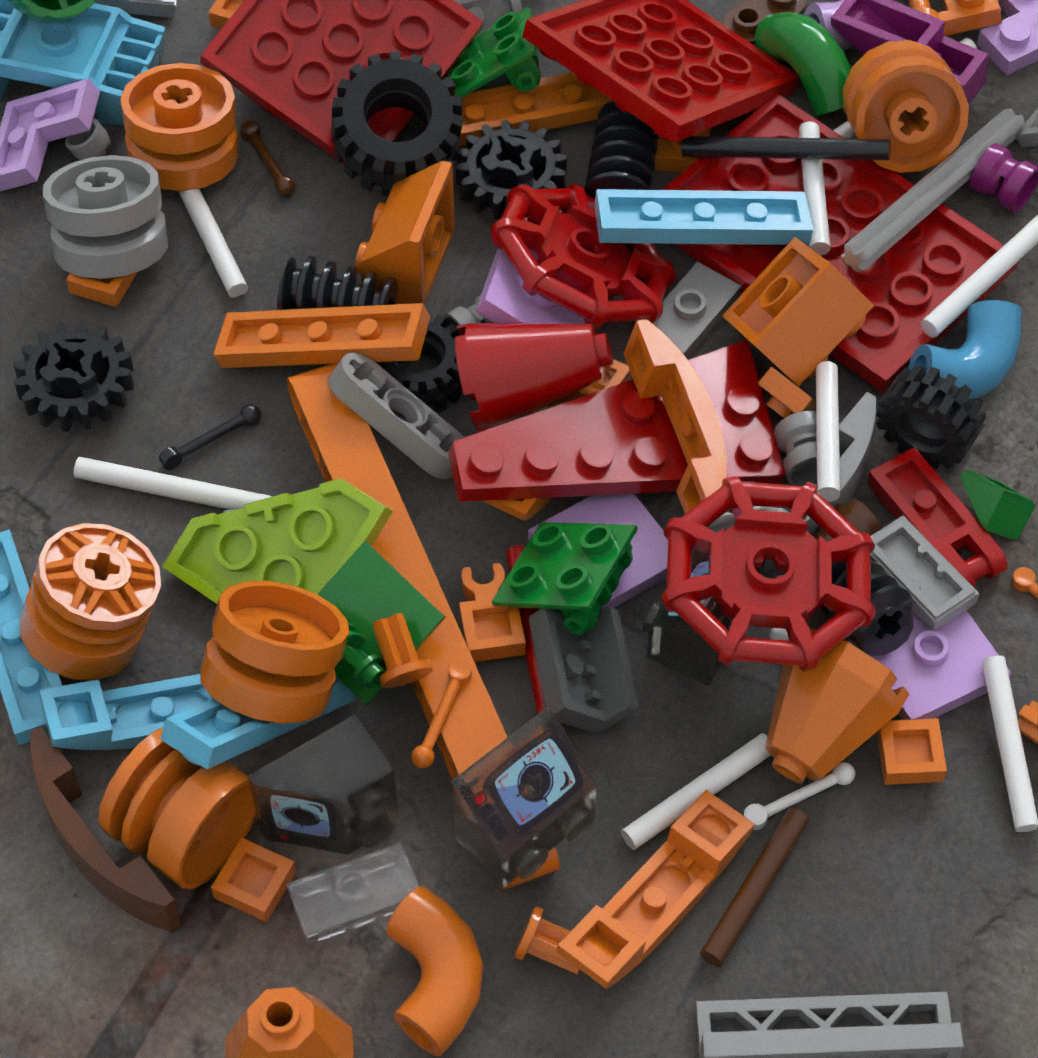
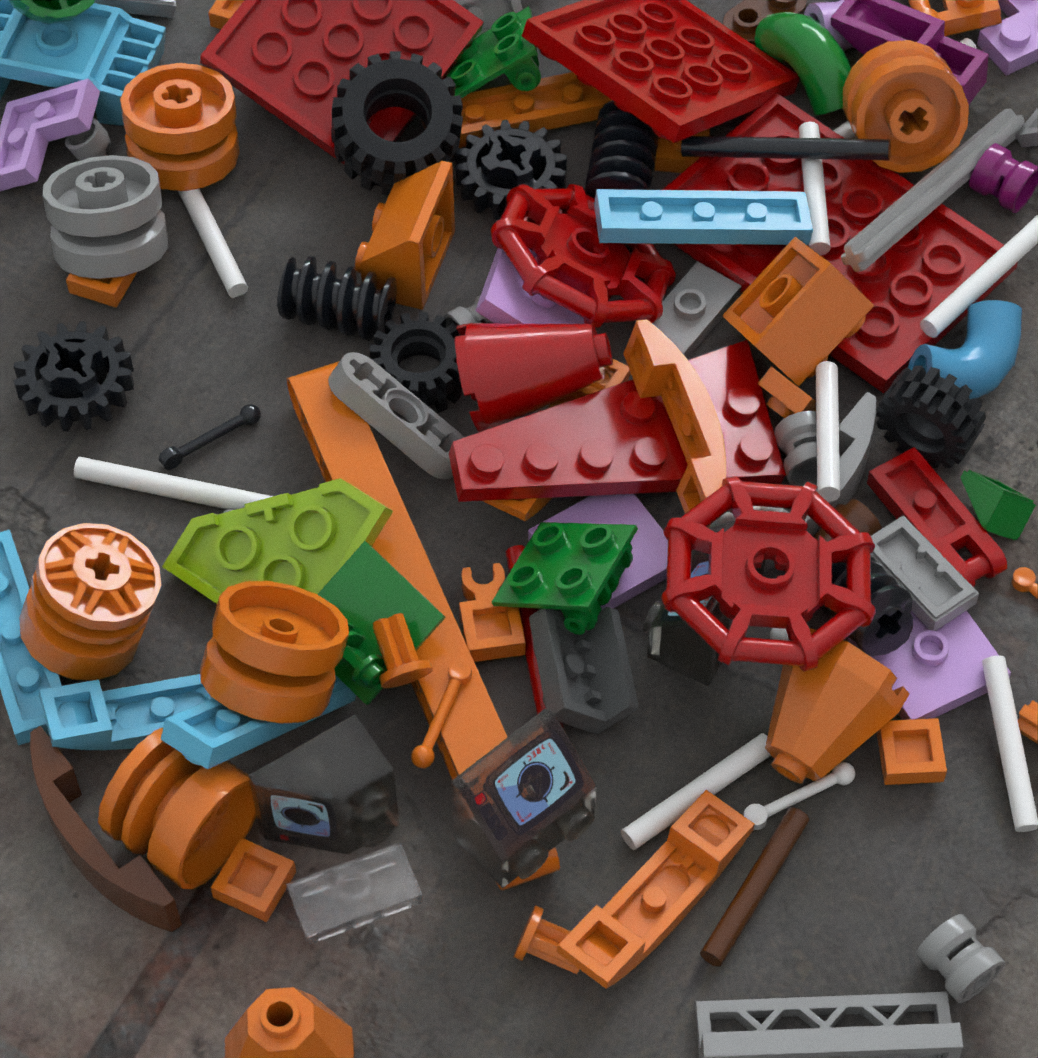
orange plate [213,303,430,368] -> none
reddish brown hinge [240,120,296,196] -> none
orange cylinder [386,886,484,1057] -> none
none -> light grey wheel [916,914,1005,1003]

